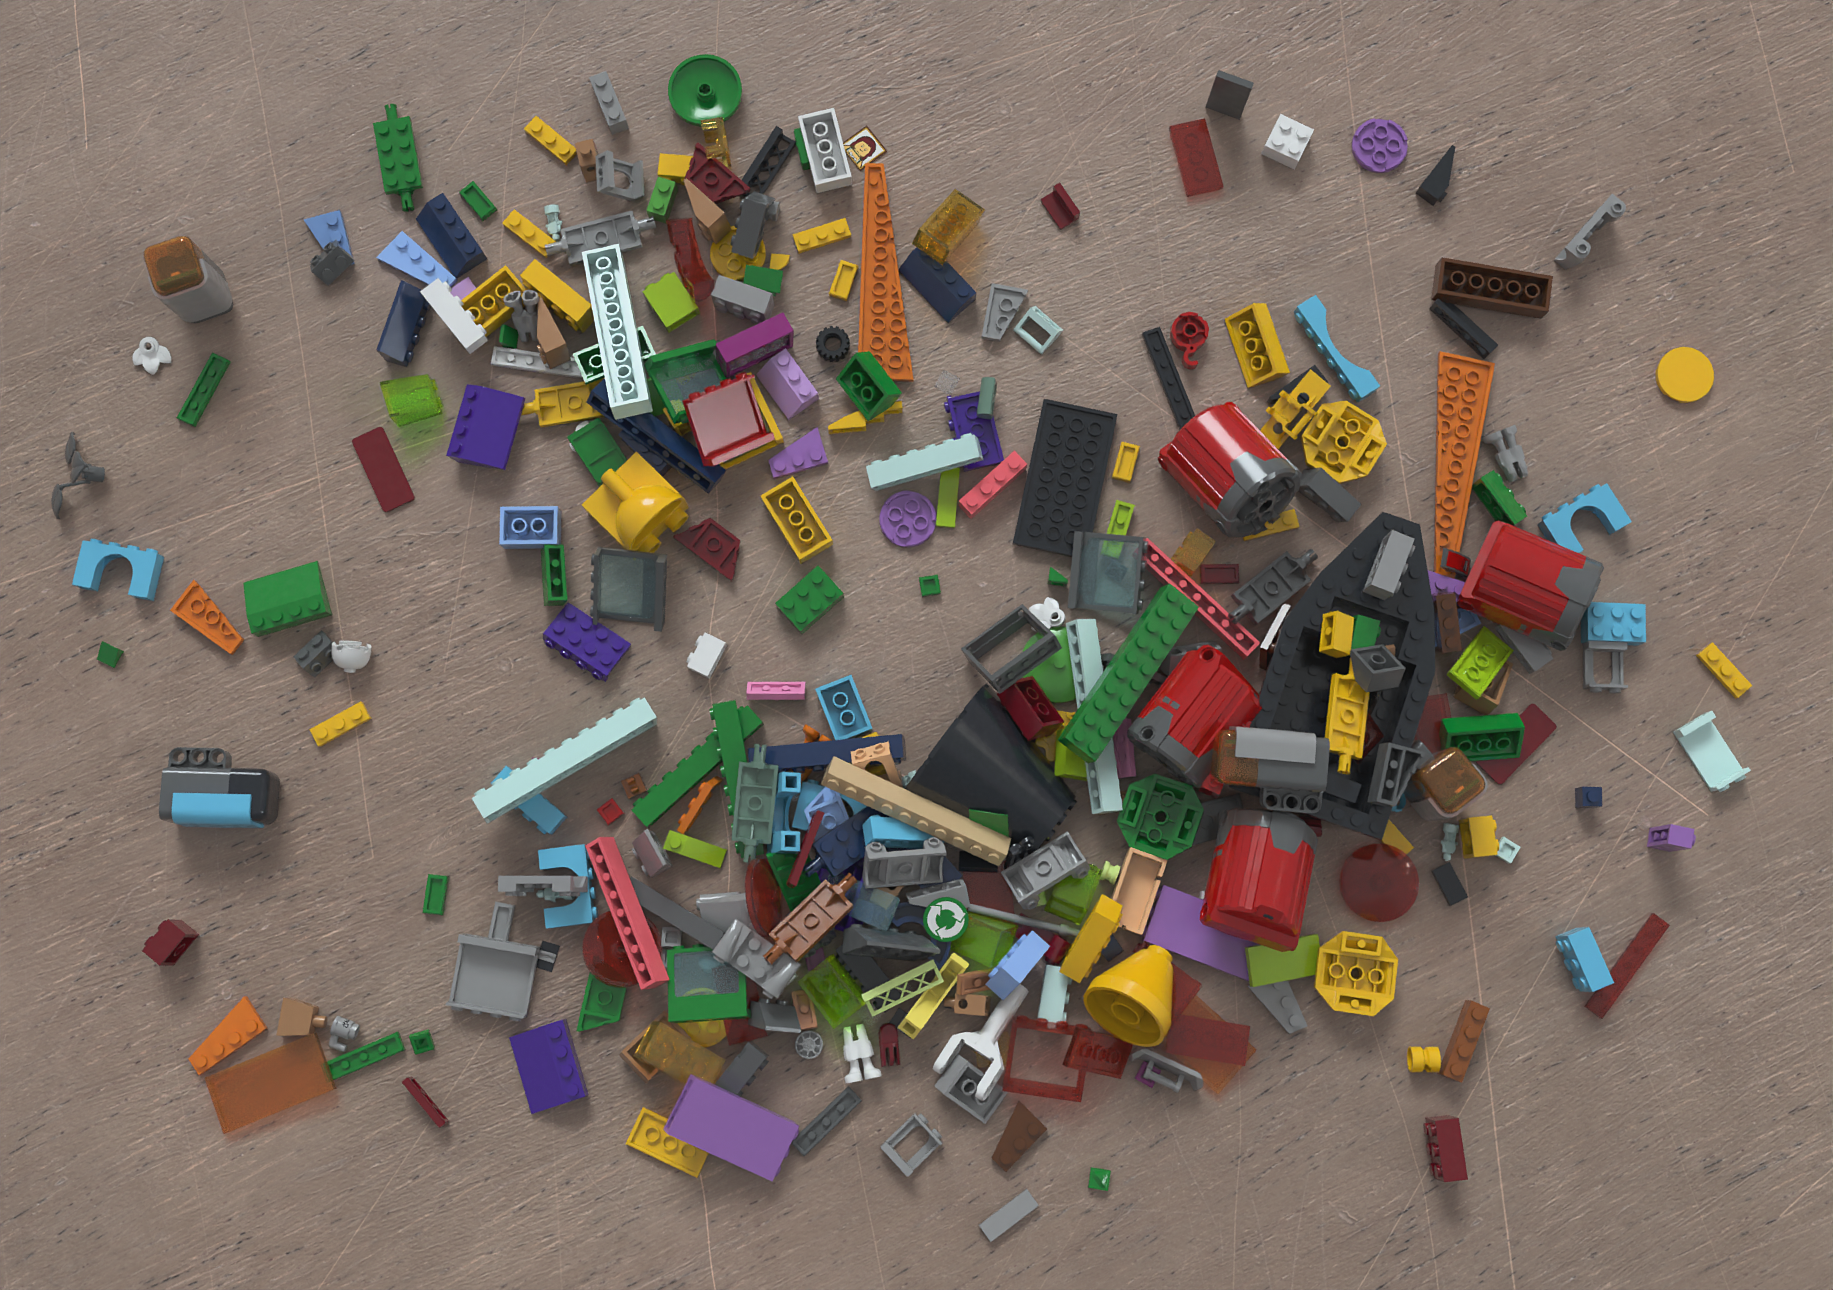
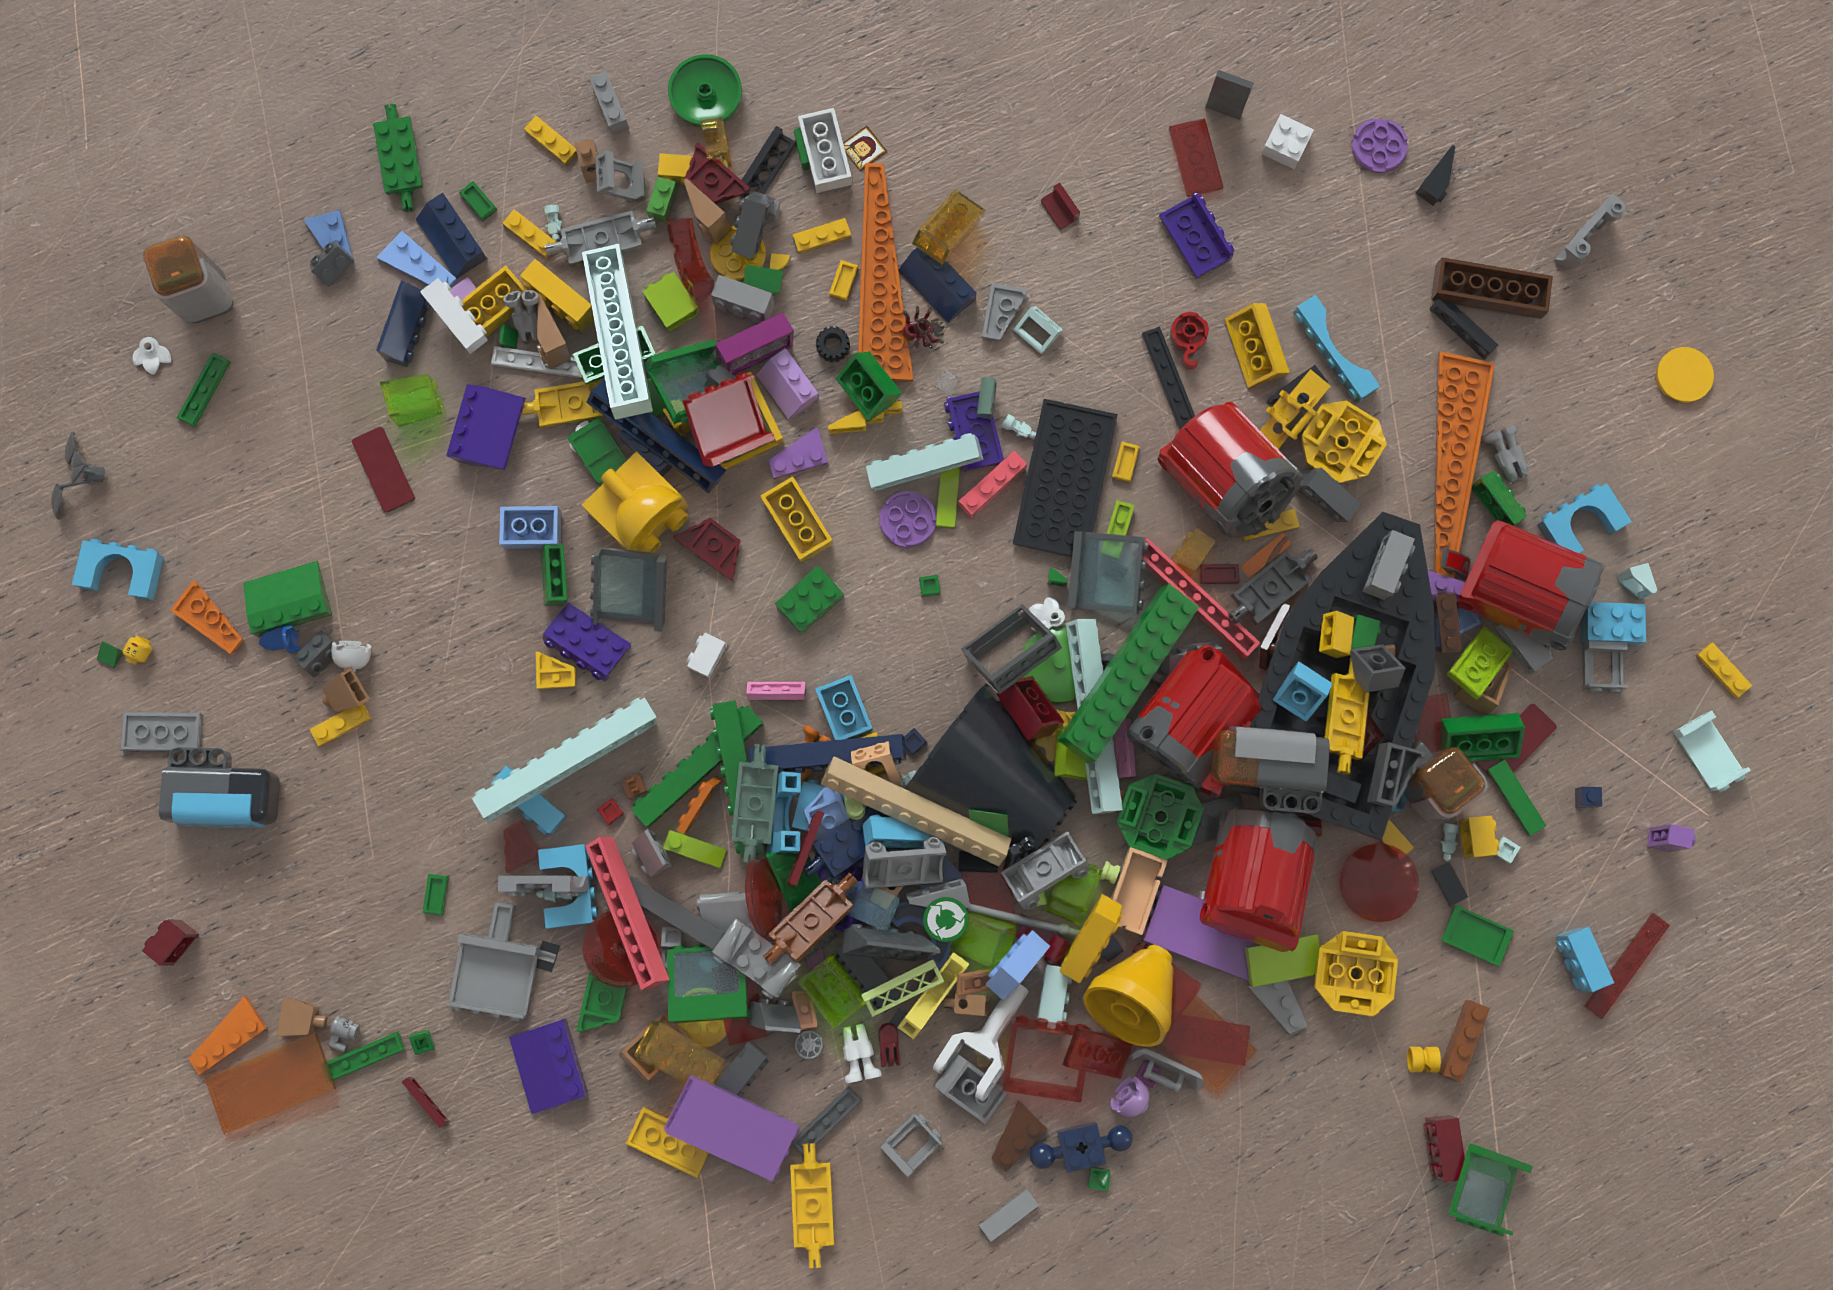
none -> light grey tile [121,712,203,752]
none -> yellow head [122,635,153,665]
none -> blue piece [259,626,301,654]
none -> medium nougat torso [322,667,370,712]
none -> clear red wing [503,820,538,873]
none -> yellow wing [536,652,576,689]
none -> dark grey brick [704,365,736,387]
none -> yellow plate [790,1143,834,1268]
none -> yellowish green arm [843,795,865,820]
none -> animal [902,306,945,349]
none -> dark blue tile [904,728,927,755]
none -> light aqua piece [1001,414,1036,440]
none -> dark blue brick [1030,1122,1133,1173]
none -> lavender cylinder [1111,1076,1149,1118]
none -> dark purple bracket [1159,192,1234,279]
none -> orange sticker [1240,533,1292,578]
none -> medium azure slope [1273,662,1332,722]
none -> green piece [1440,905,1514,967]
none -> clear light blue panel [1449,1143,1533,1237]
none -> green tile [1487,759,1547,836]
none -> light aqua tile [1617,563,1657,600]

